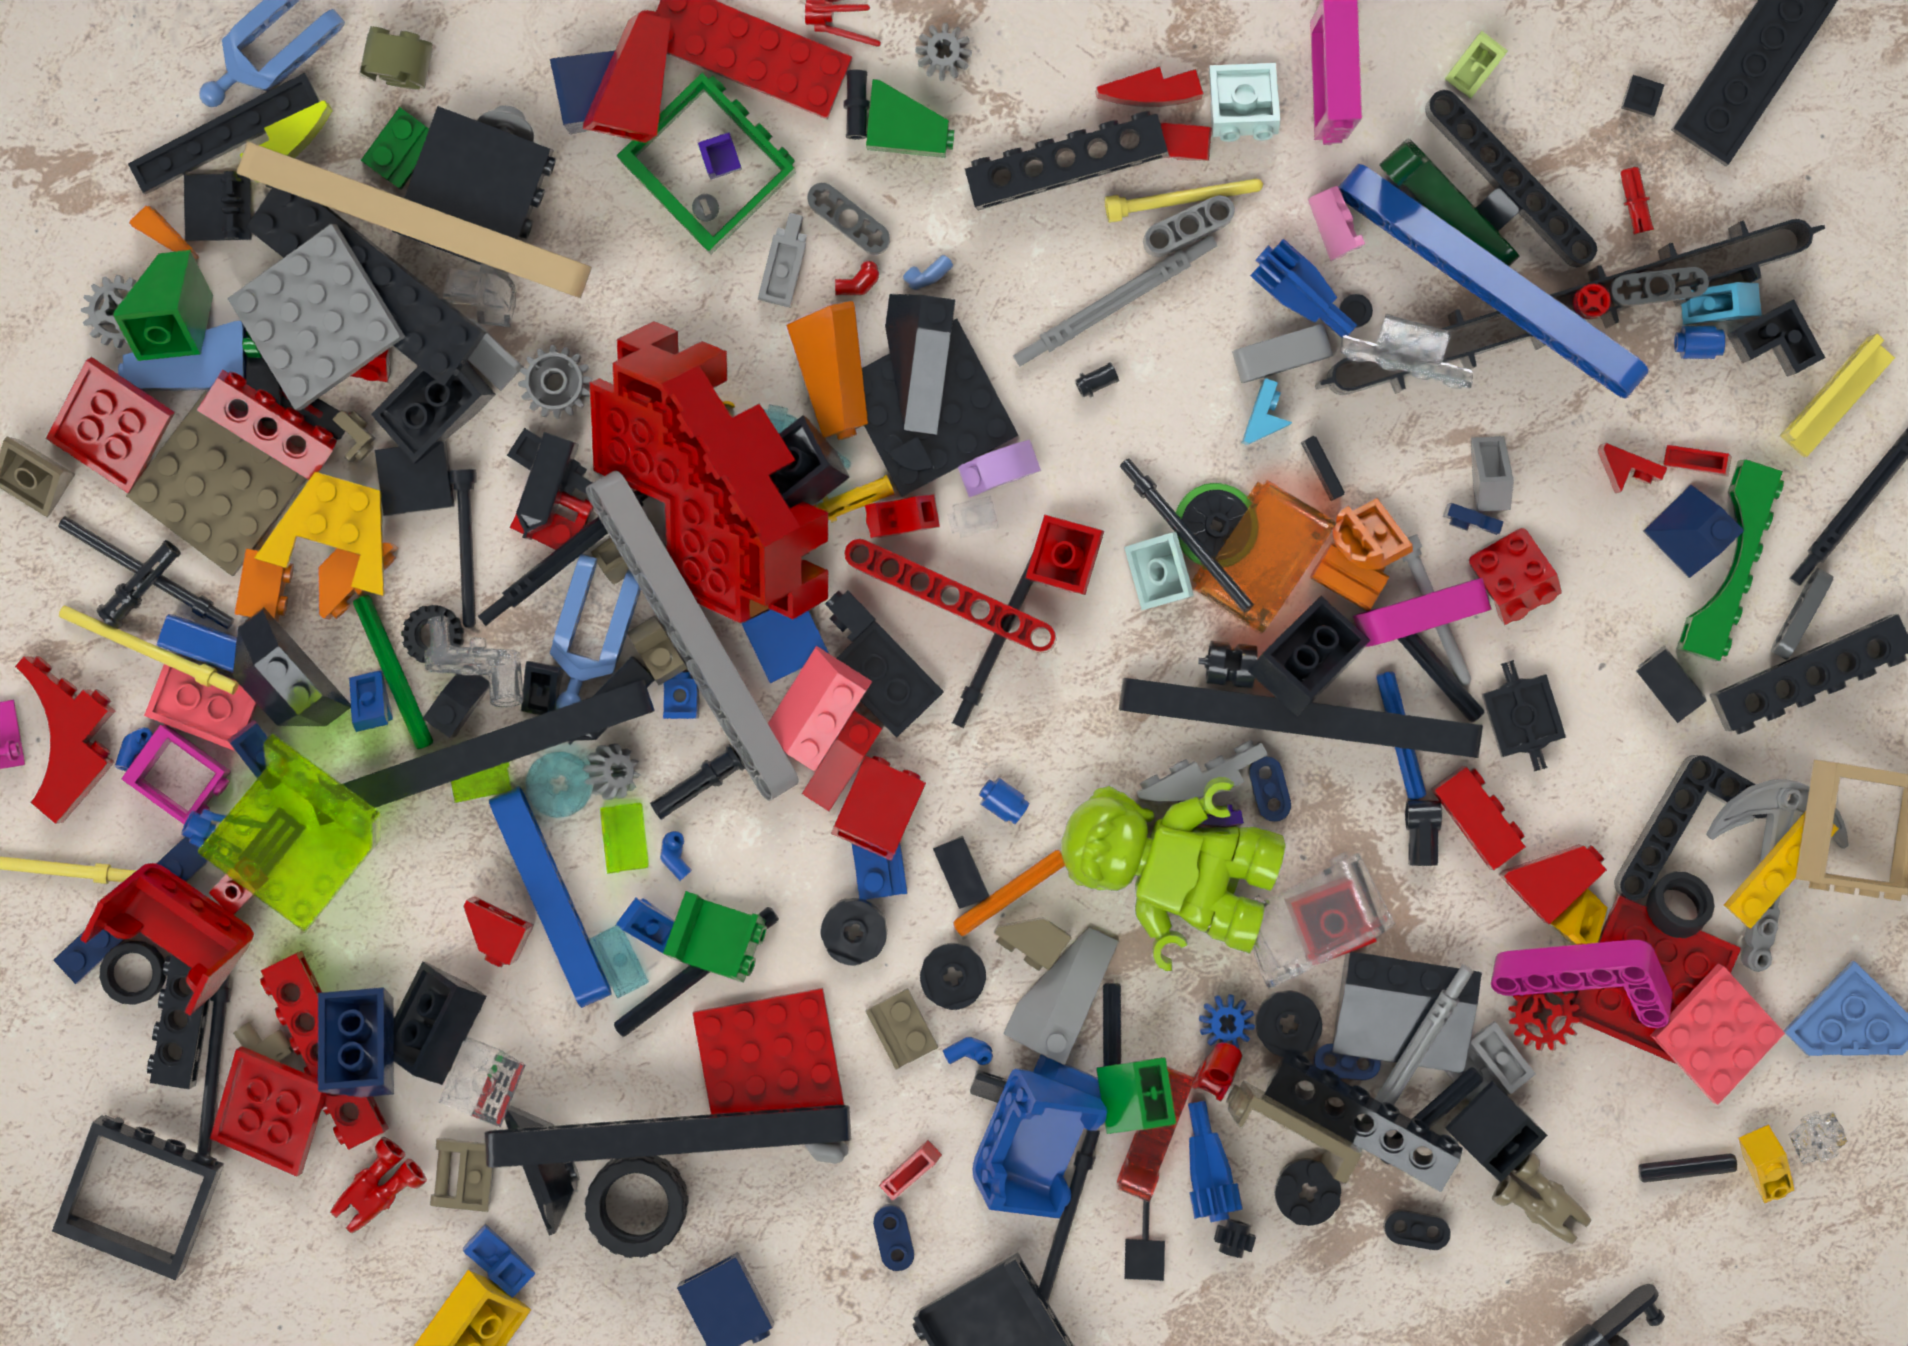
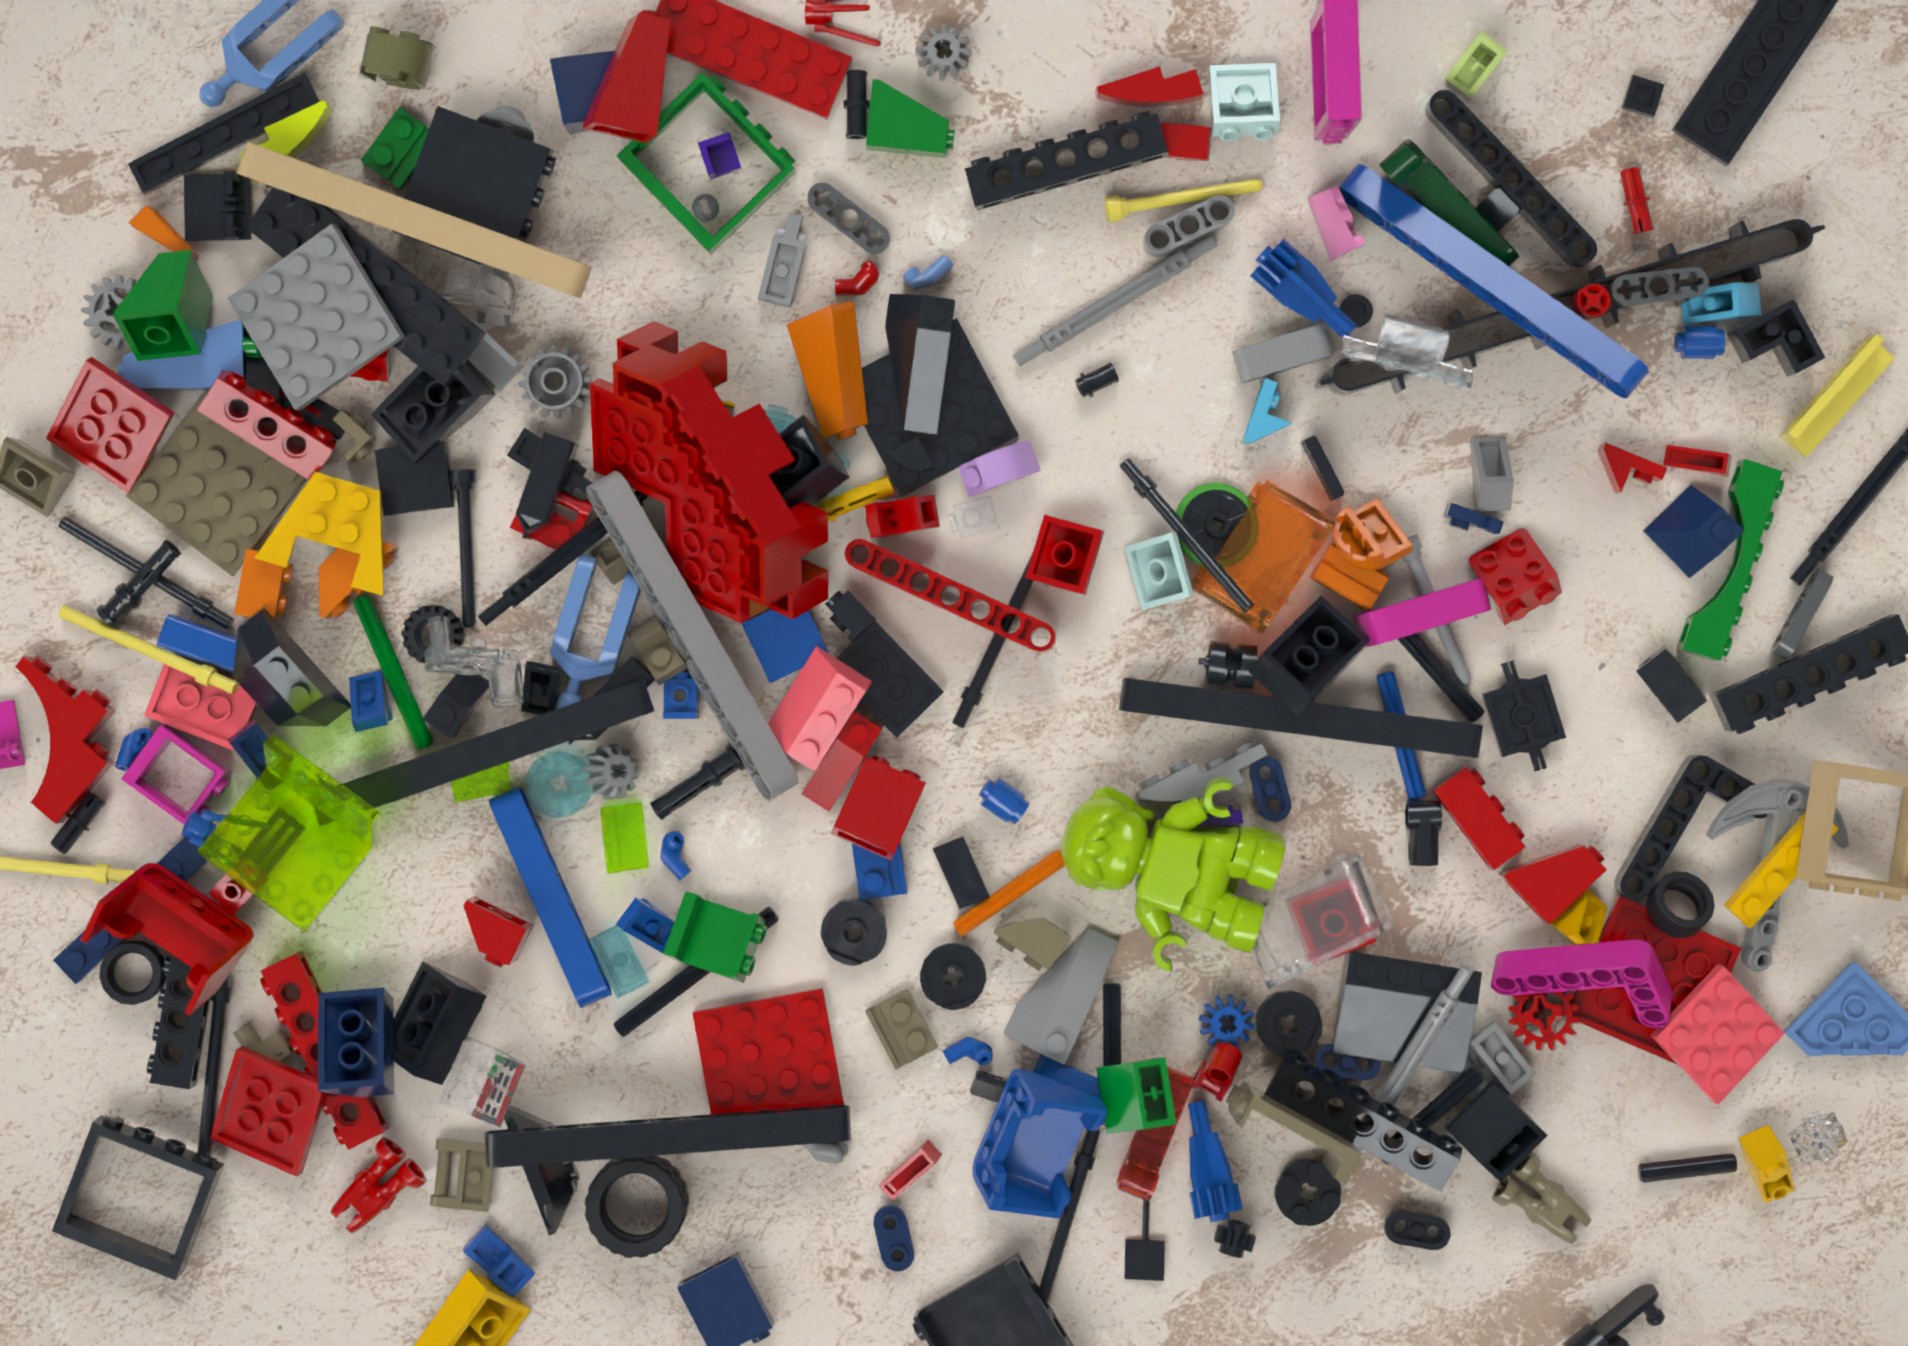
none -> black axle [51,791,106,854]

